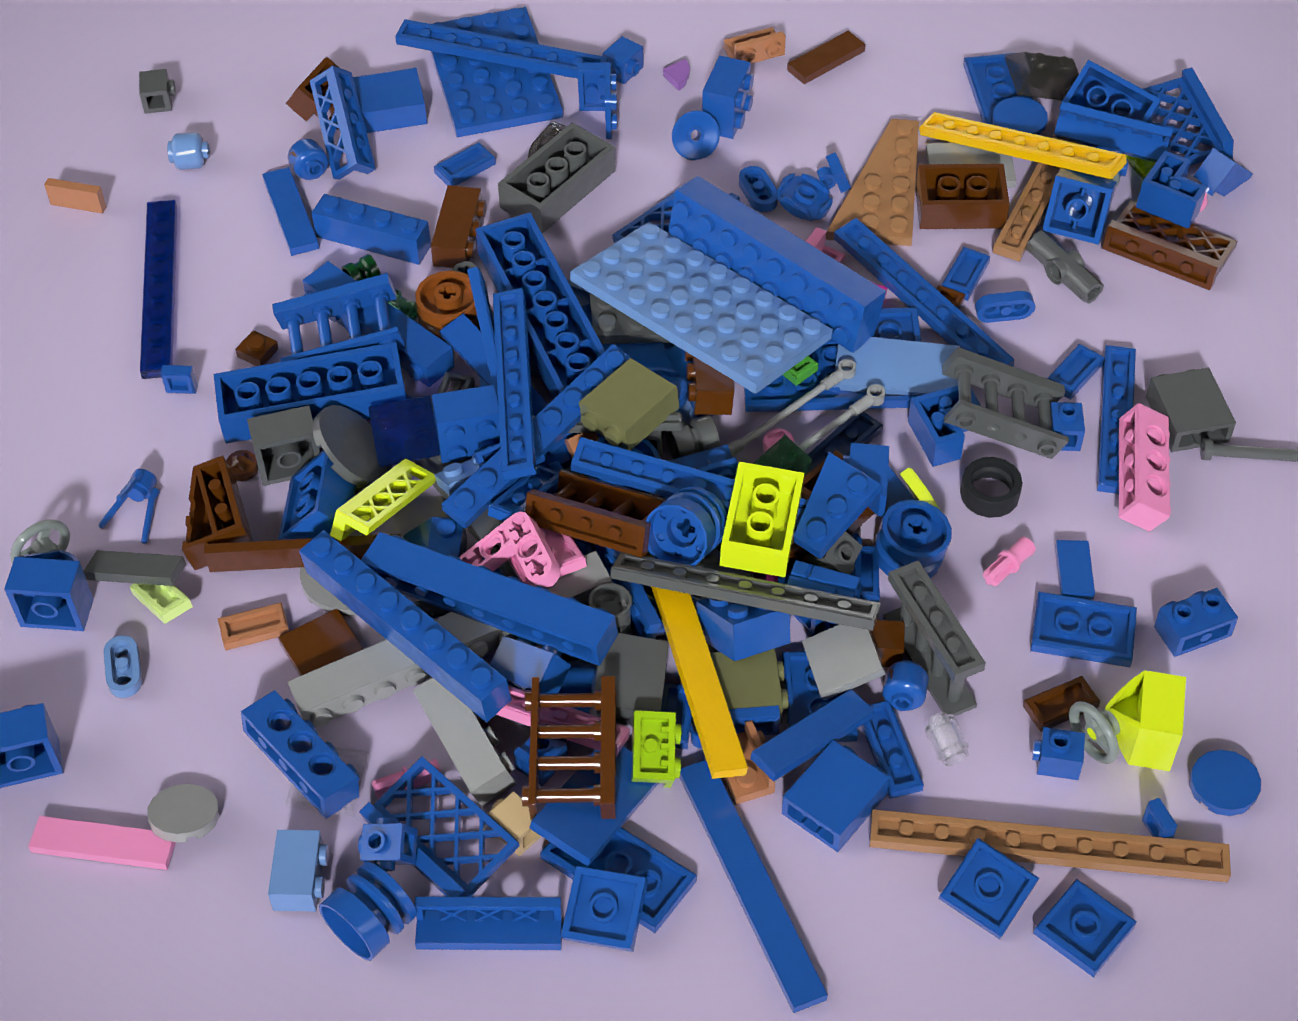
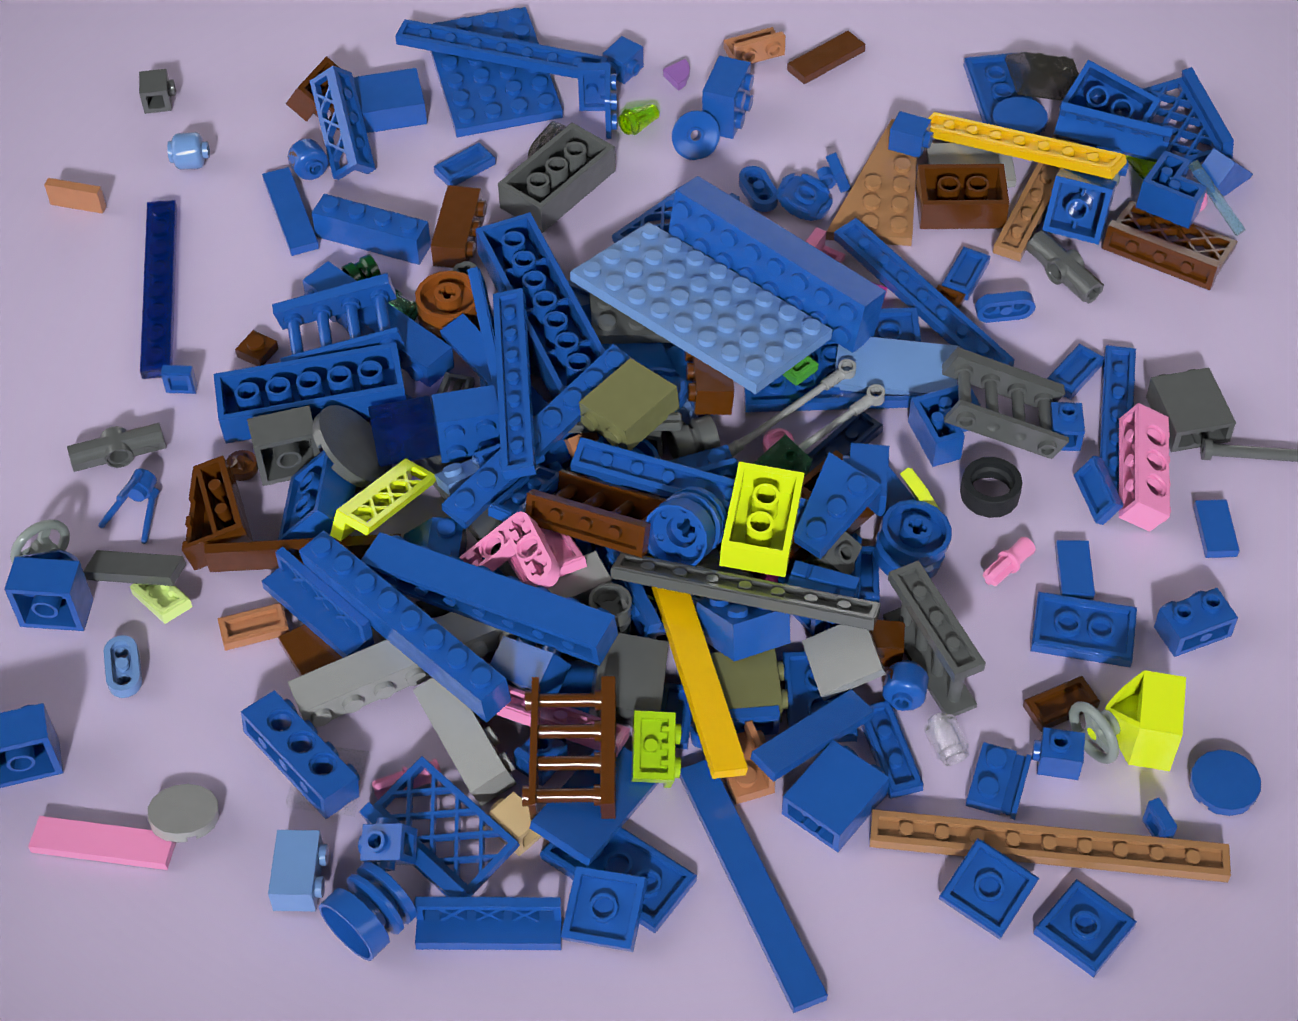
none -> dark grey piece [67,423,166,472]
none -> blue fence [262,547,374,658]
none -> clear neon green cone [618,104,659,135]
none -> blue brick [888,111,934,158]
none -> blue plate [966,742,1032,820]
none -> blue tile [1074,455,1124,525]
none -> clear light blue bar [1189,160,1246,236]
none -> blue tile [1193,499,1240,558]

